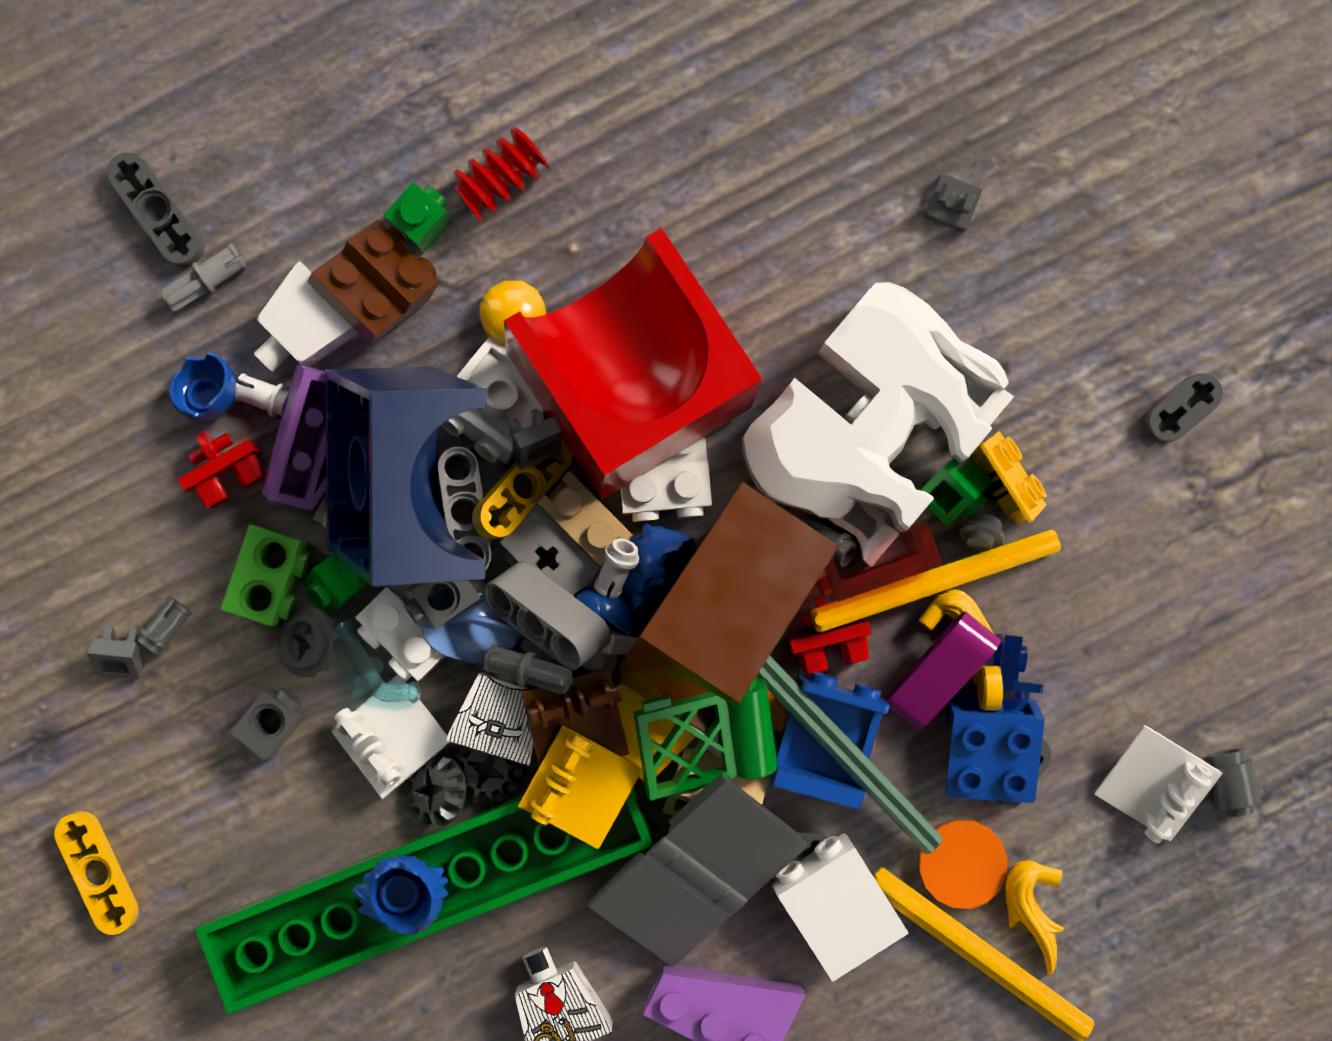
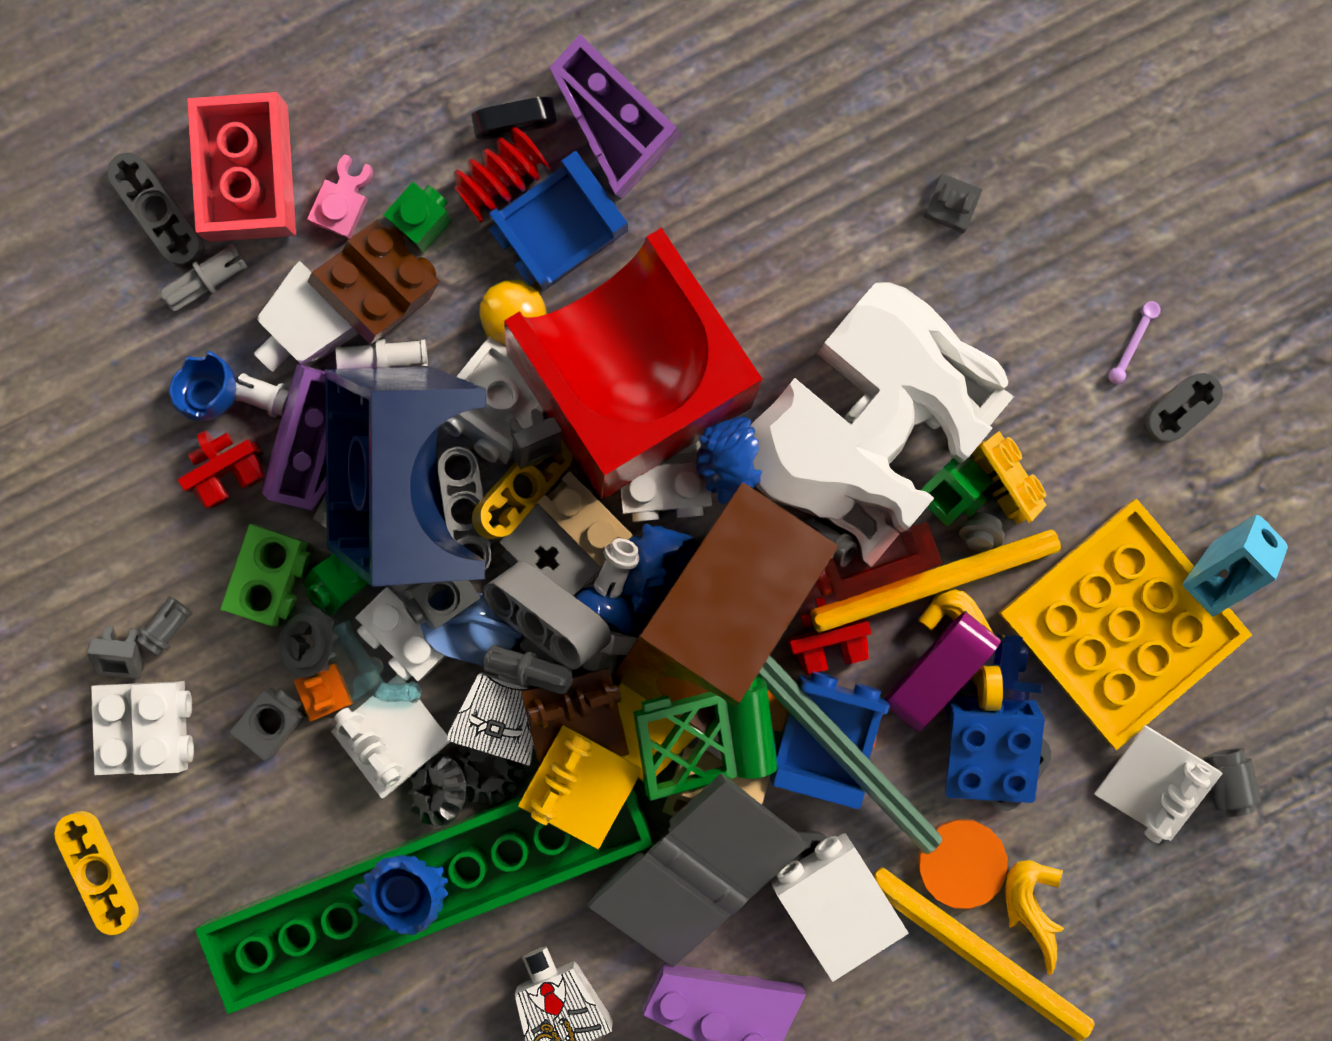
none -> white plate [91,681,194,775]
none -> coral brick [187,92,296,242]
none -> orange tile [293,663,354,722]
none -> bright pink plate [307,154,373,239]
none -> white pin [336,339,428,369]
none -> black beam [471,97,557,139]
none -> blue panel [488,151,629,291]
none -> medium lavender wedge [549,34,682,199]
none -> blue hair [695,416,762,504]
none -> yellow plate [998,498,1252,750]
none -> lavender hinge [1108,301,1161,385]
none -> medium azure torso [1182,515,1288,617]

